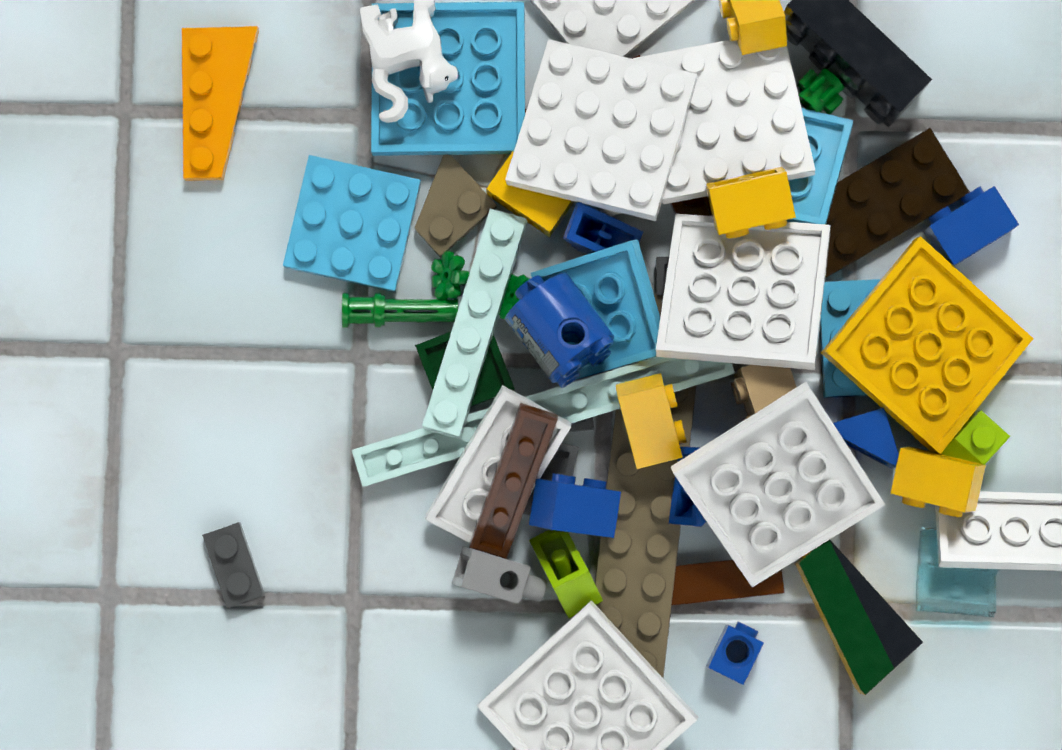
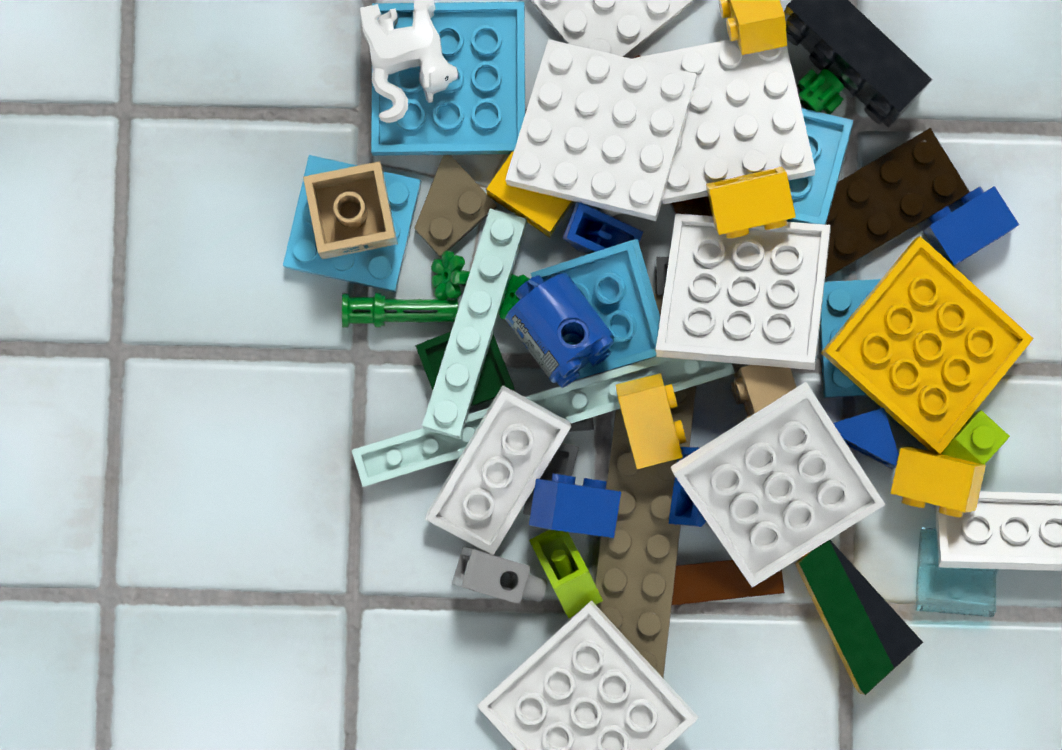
light orange wing [182,26,259,181] -> none
dark grey plate [202,522,265,608] -> none
reddish brown tile [469,403,558,559] -> none
blue brick [706,622,764,685] -> none
none -> tan brick [303,161,398,259]

